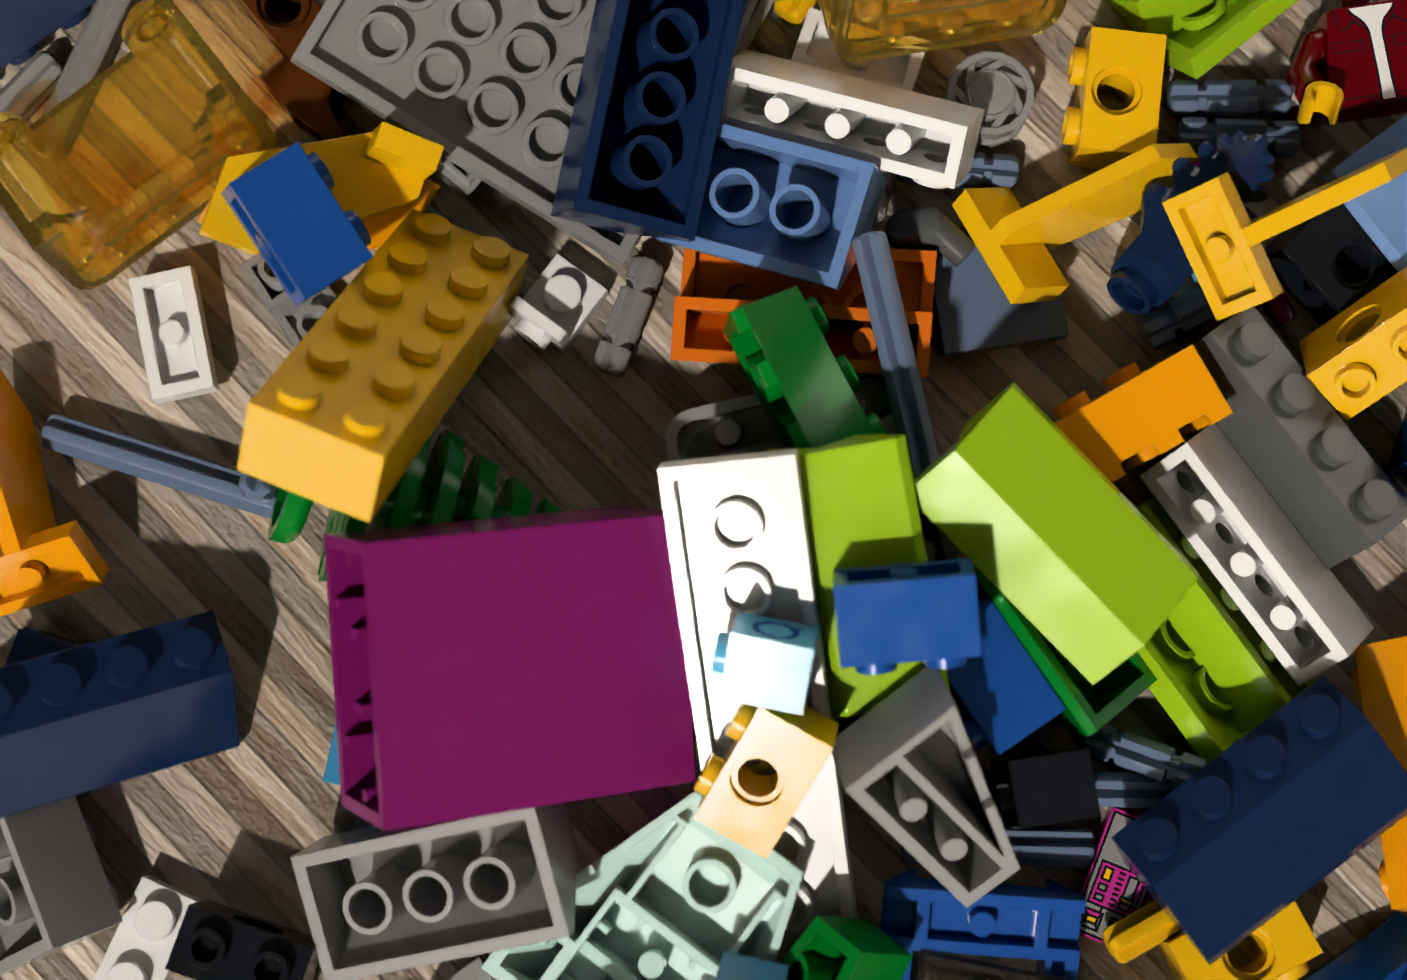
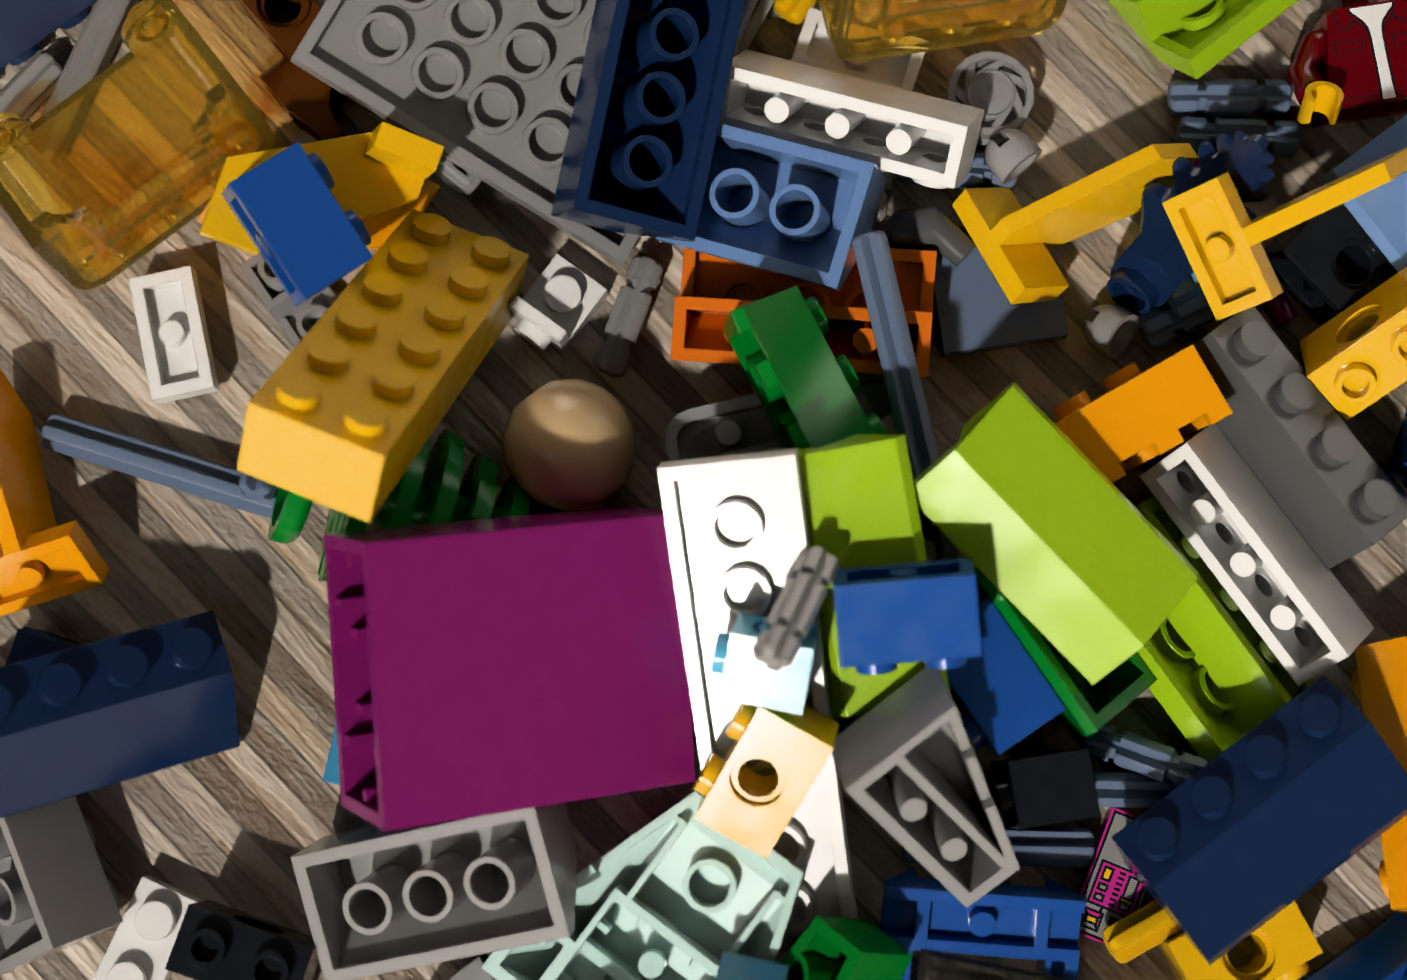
yellow brick [1061,26,1167,169] -> none
none -> tan piece [503,378,636,511]
none -> light grey axle [753,545,839,672]
none -> light grey hinge [985,128,1042,184]
none -> light grey hinge [1083,303,1140,359]

